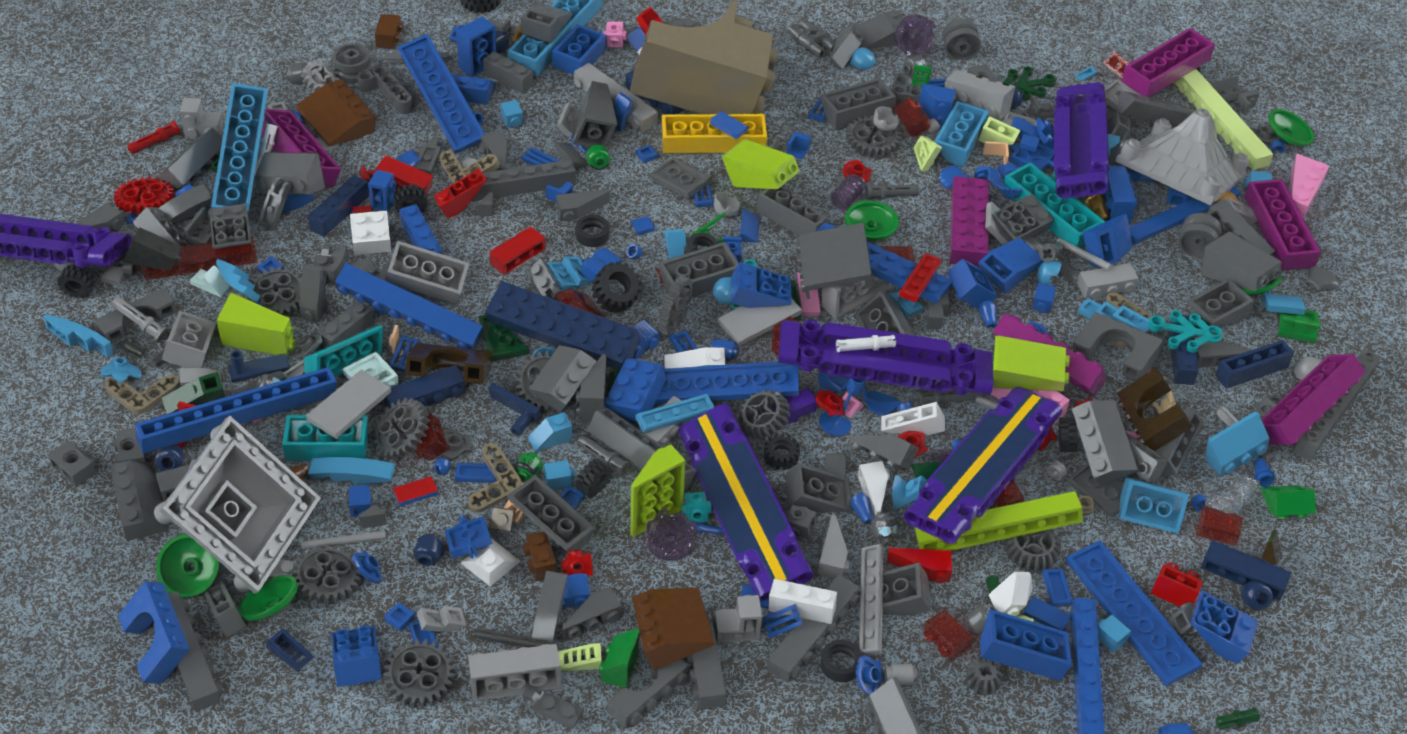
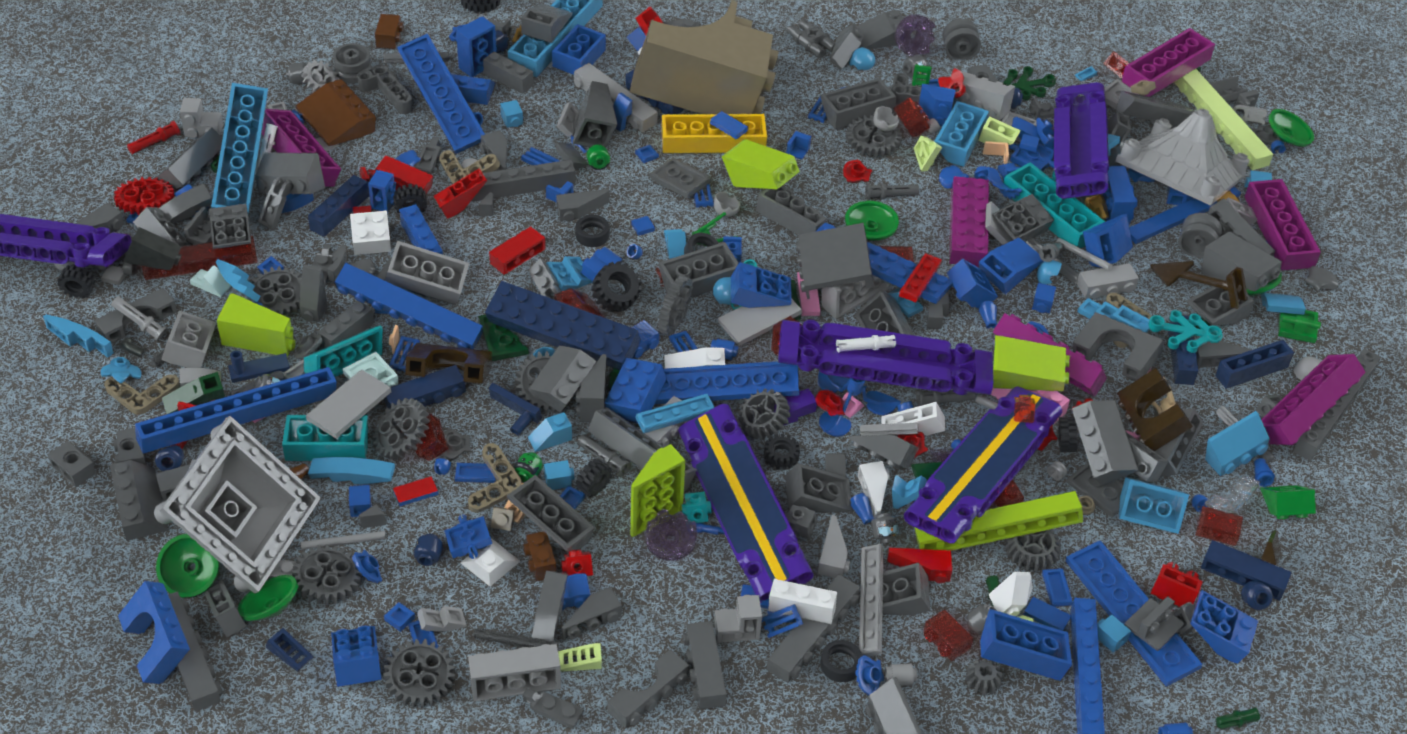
green slope [598,629,640,688] -> none
bright pink brick [603,22,627,47] -> none
reddish brown slope [632,587,715,671] -> none
blue slope [740,209,760,243] -> none
clear purple piece [831,174,866,211] -> none
bright pink wedge [1289,153,1329,219] -> none
none -> light grey axle [860,423,918,436]
none -> red plate [938,68,966,98]
none -> clear red bracket [1014,395,1036,423]
none -> dark grey bracket [1125,596,1184,651]
none -> dark tan plate [1131,80,1156,96]
none -> dark brown piece [1150,261,1248,309]
none -> light grey piece [1233,105,1267,126]

